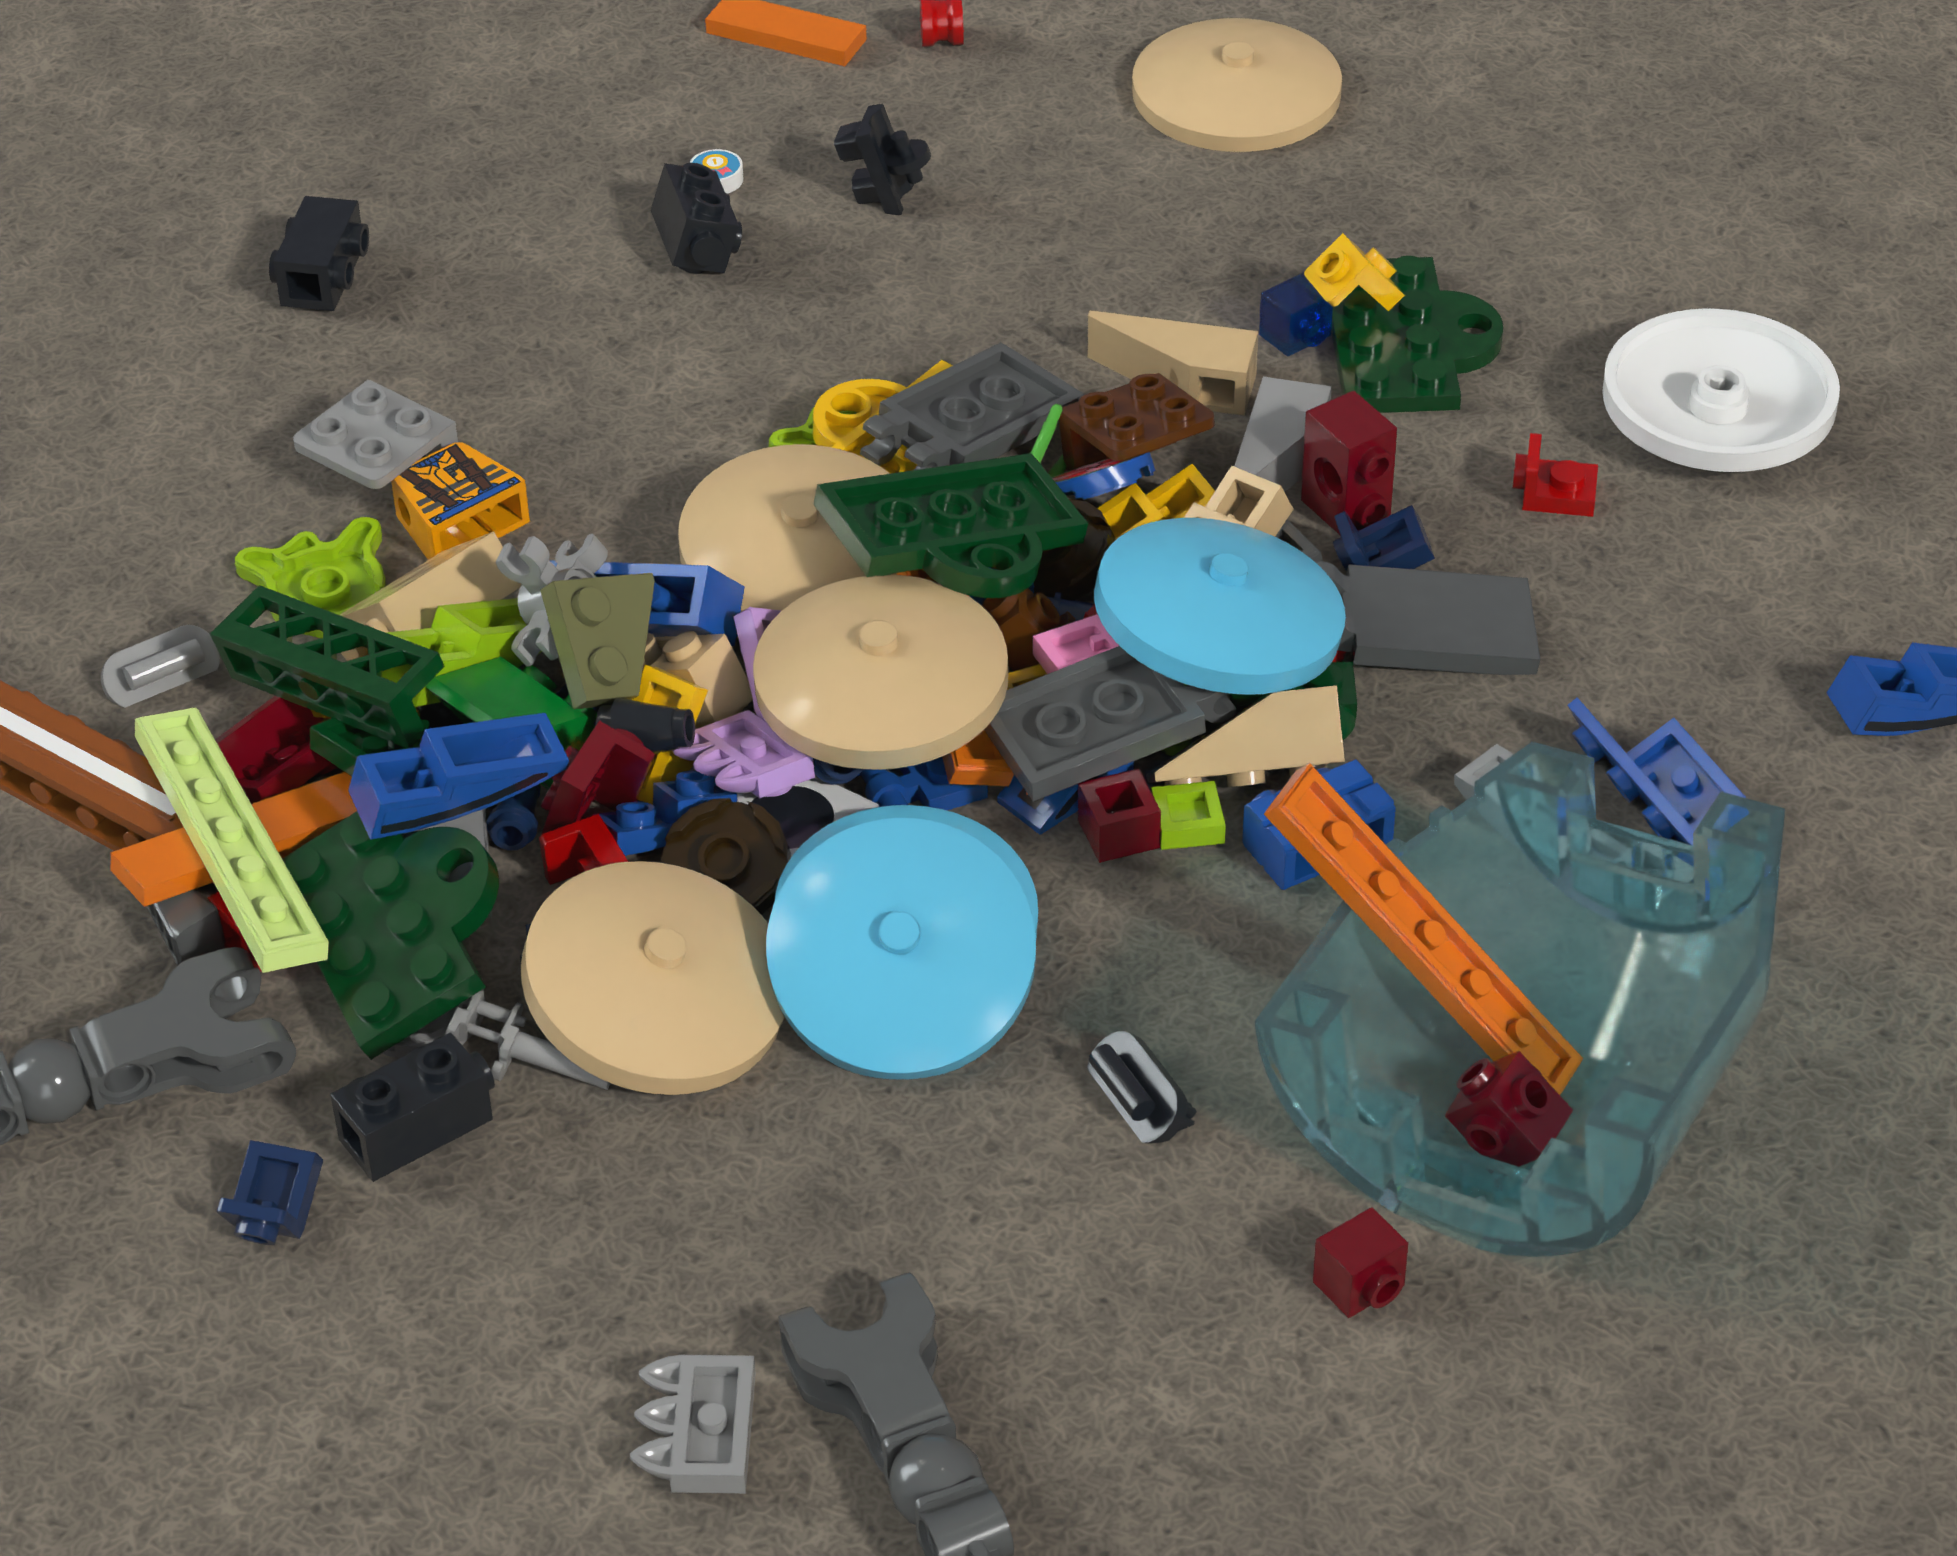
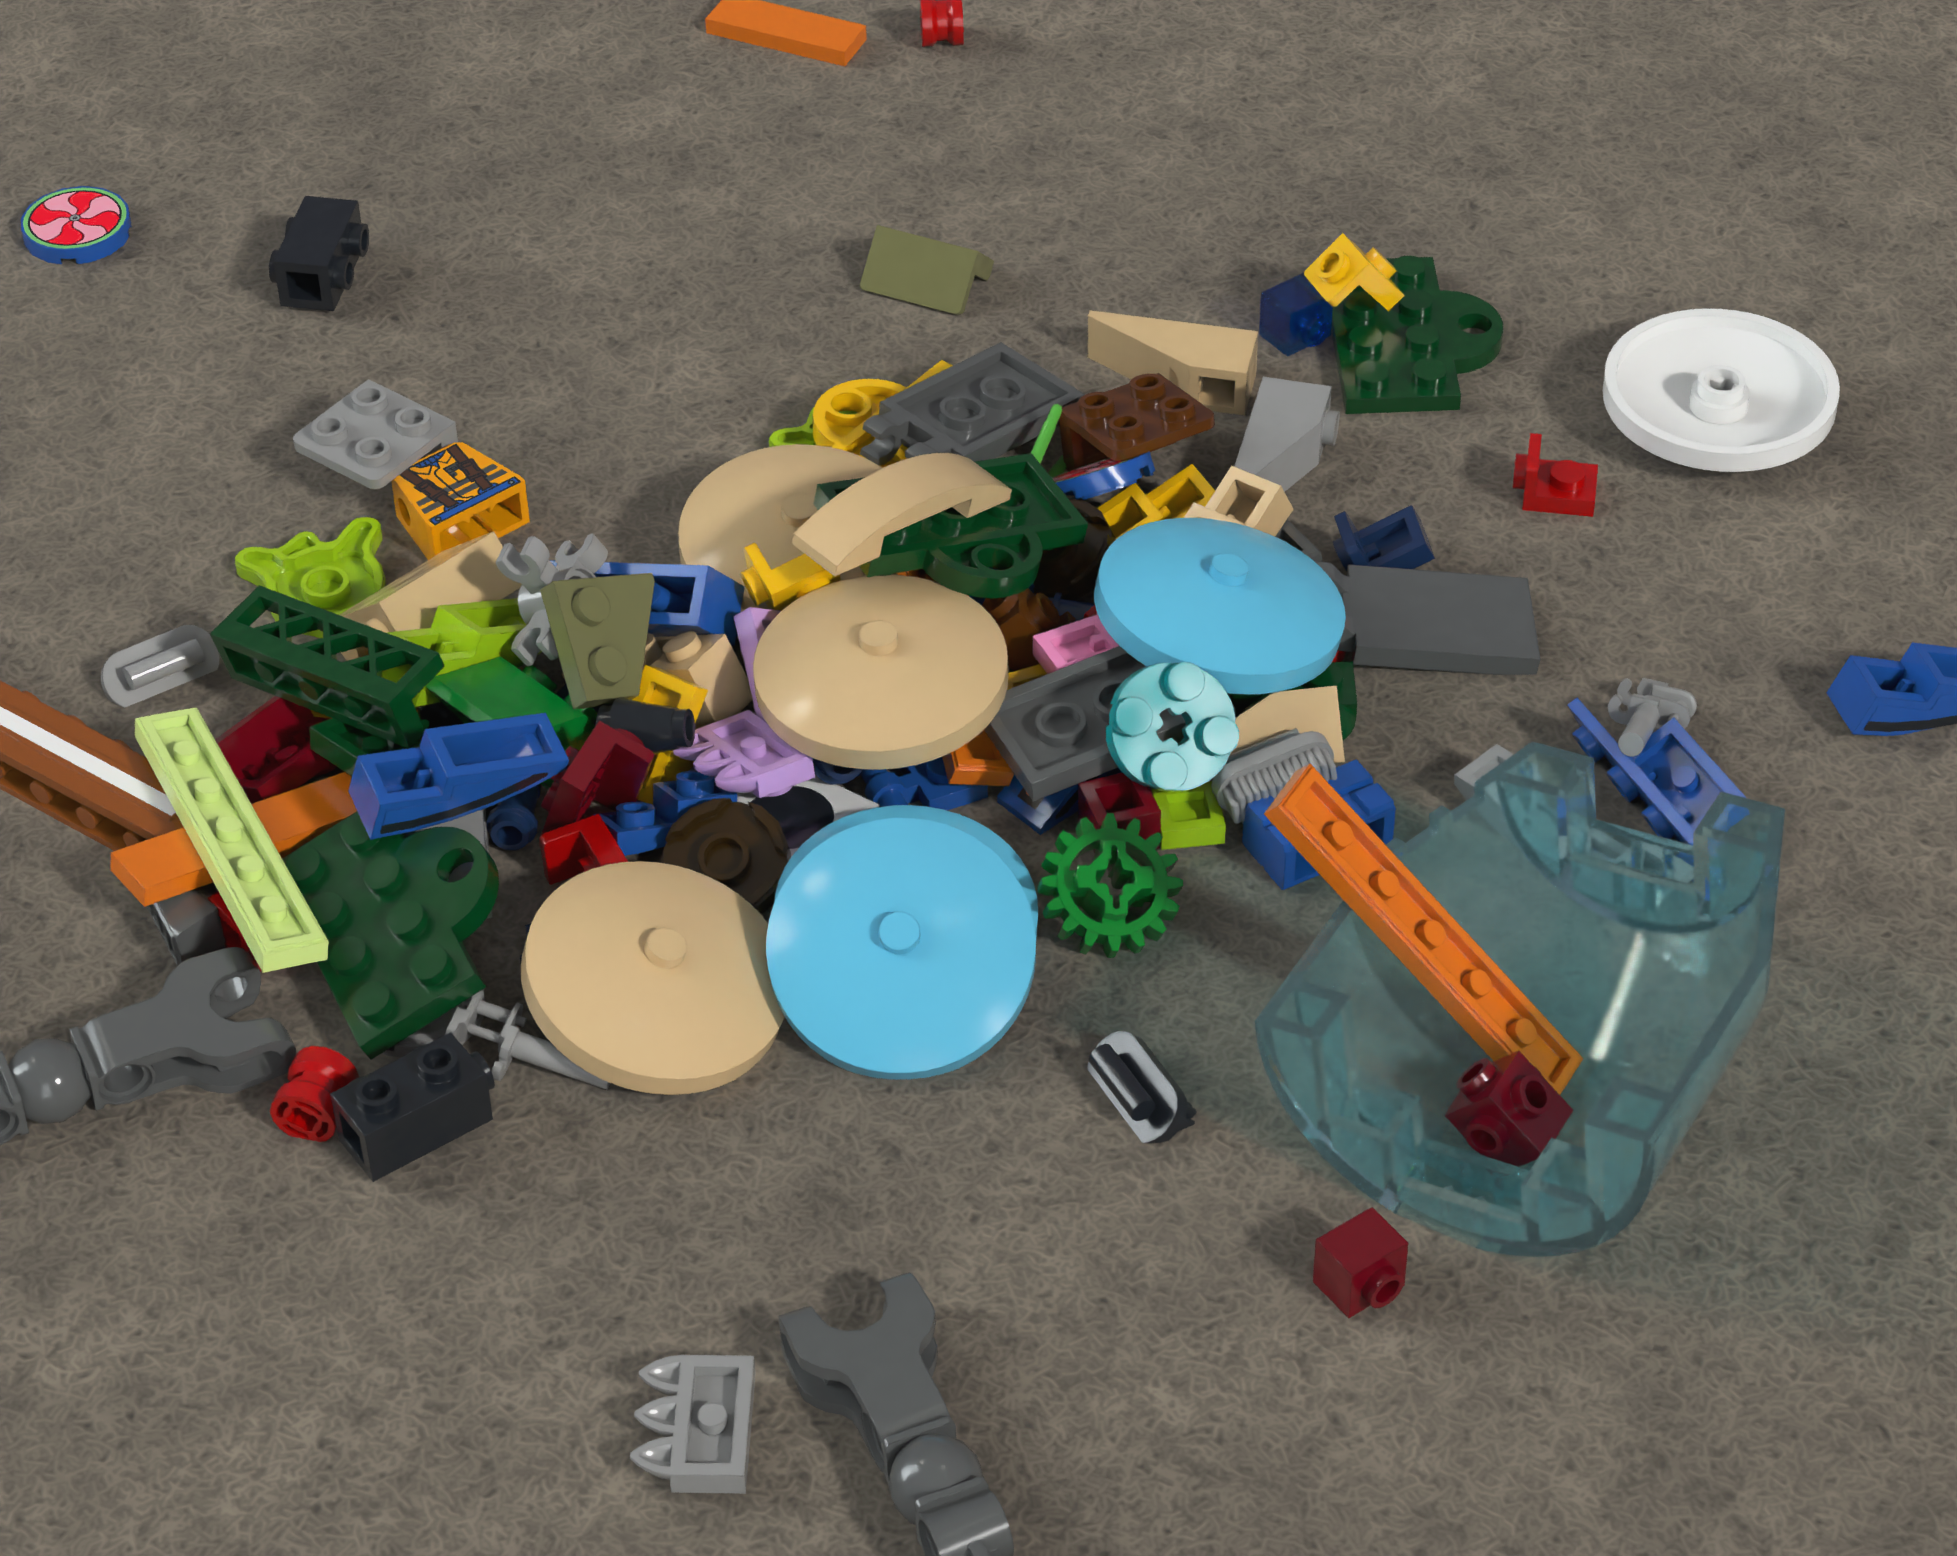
dark blue bracket [216,1140,323,1245] -> none
black brick [651,163,742,274] -> none
tile [690,149,743,193] -> none
black hips [834,104,931,215] -> none
tan dish [1132,18,1342,152] -> none
dark red brick [1301,390,1397,536] -> none
none -> tile [21,186,132,264]
none -> red wheel [270,1046,359,1142]
none -> yellow bracket [740,542,841,611]
none -> tan slope [792,453,1012,576]
none -> olive panel [860,225,994,315]
none -> green gear [1037,813,1183,958]
none -> plate [1106,662,1239,791]
none -> light grey piece [1212,728,1337,824]
none -> light grey piece [1608,678,1697,757]

